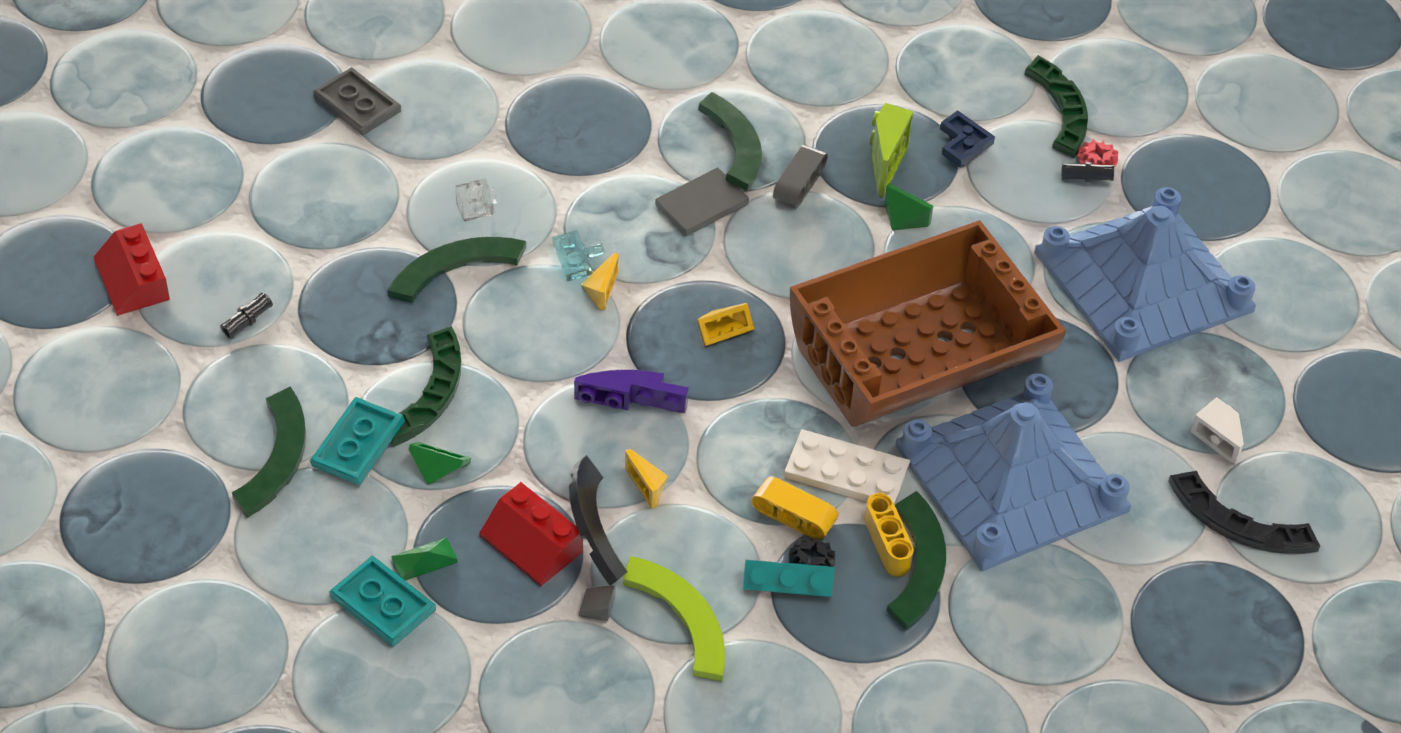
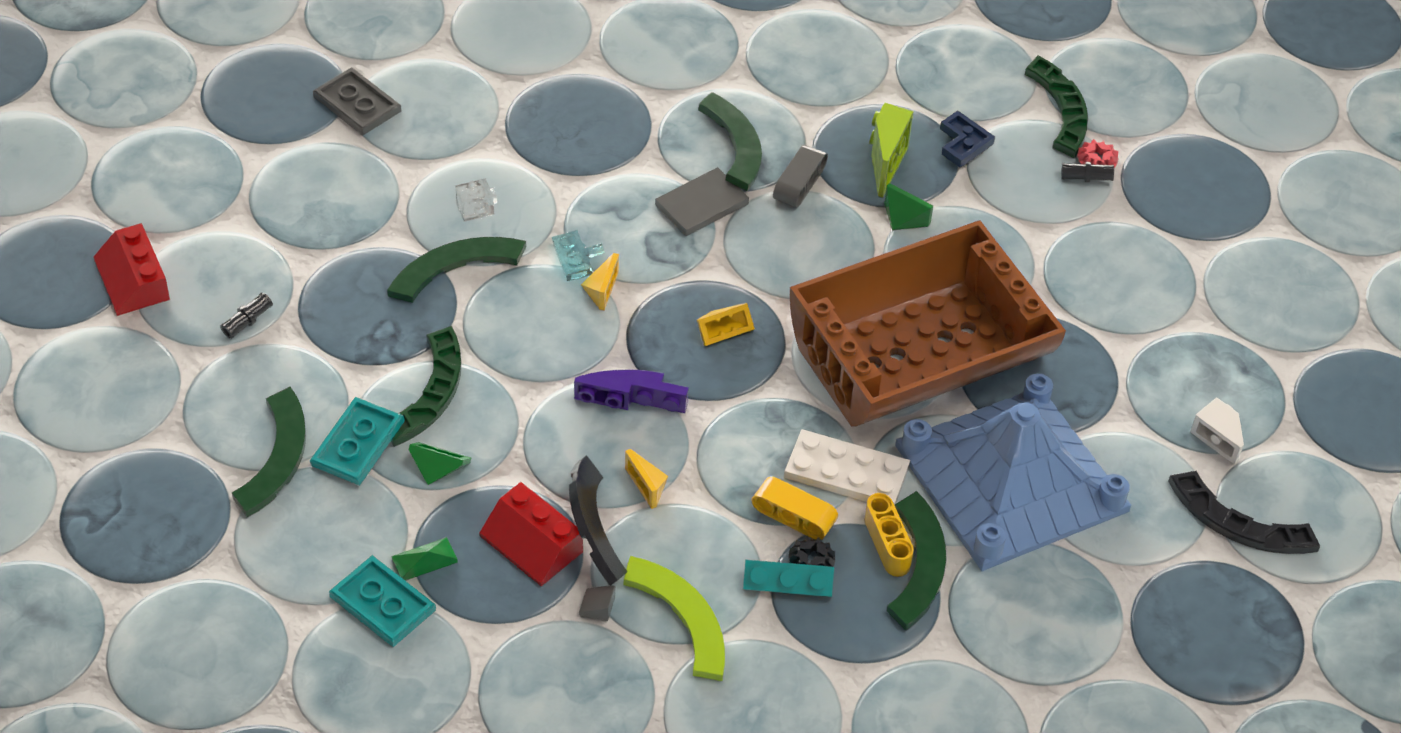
medium blue piece [1034,187,1256,362] -> none

